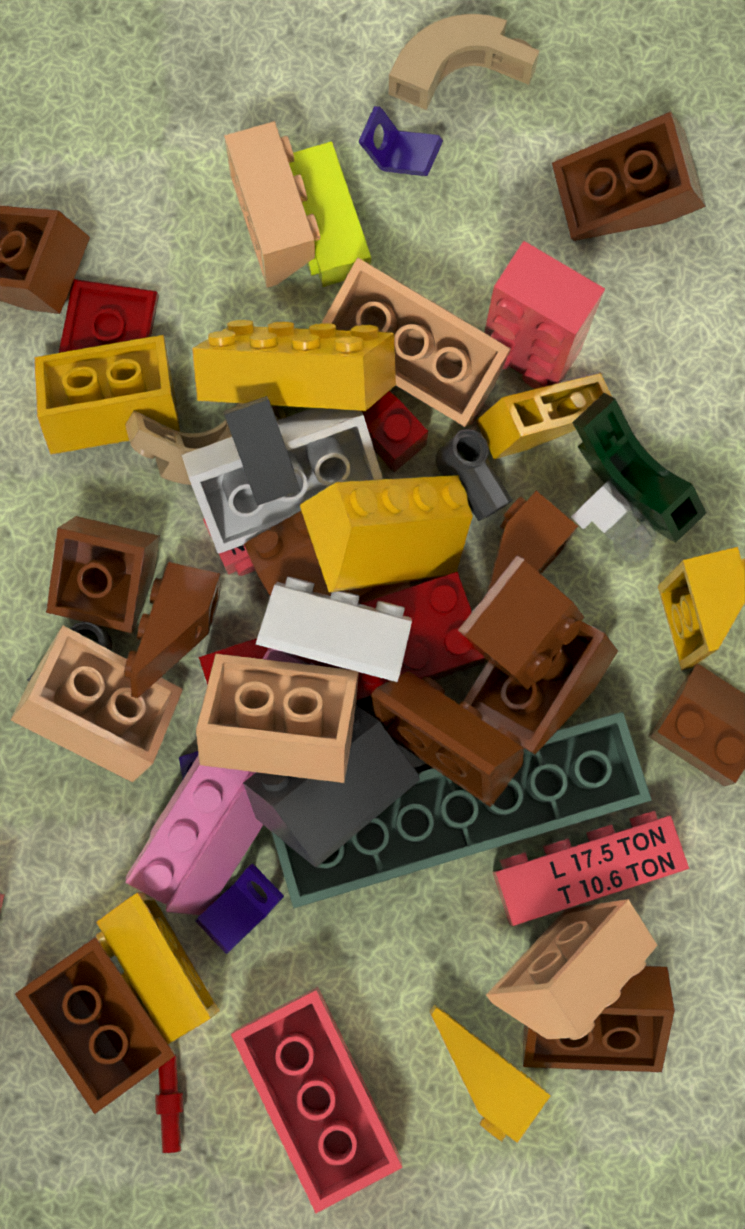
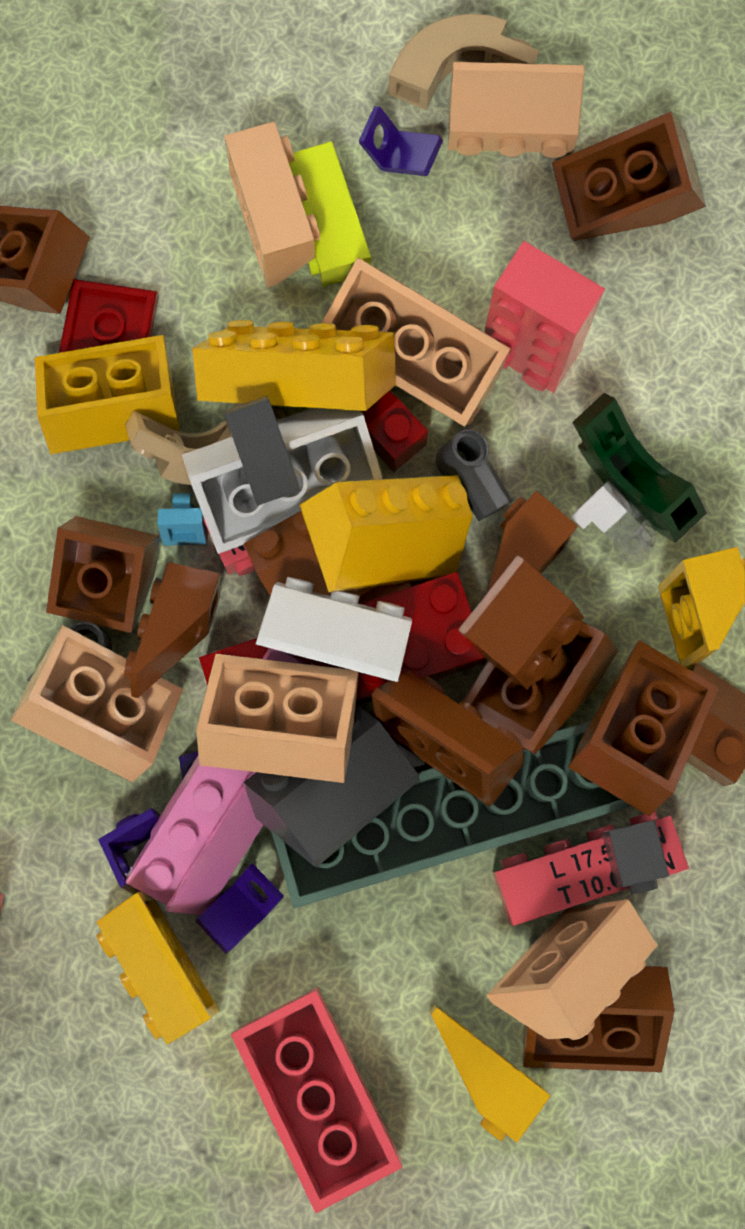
dark orange slope [15,937,175,1114] -> none
red bar [155,1054,184,1153] -> none
yellow slope [476,373,612,459] -> none
none -> dark purple bracket [98,808,161,894]
none -> medium azure tile [157,493,207,546]
none -> light nougat slope [448,62,584,158]
none -> dark orange slope [568,640,719,816]
none -> dark grey brick [602,820,669,894]

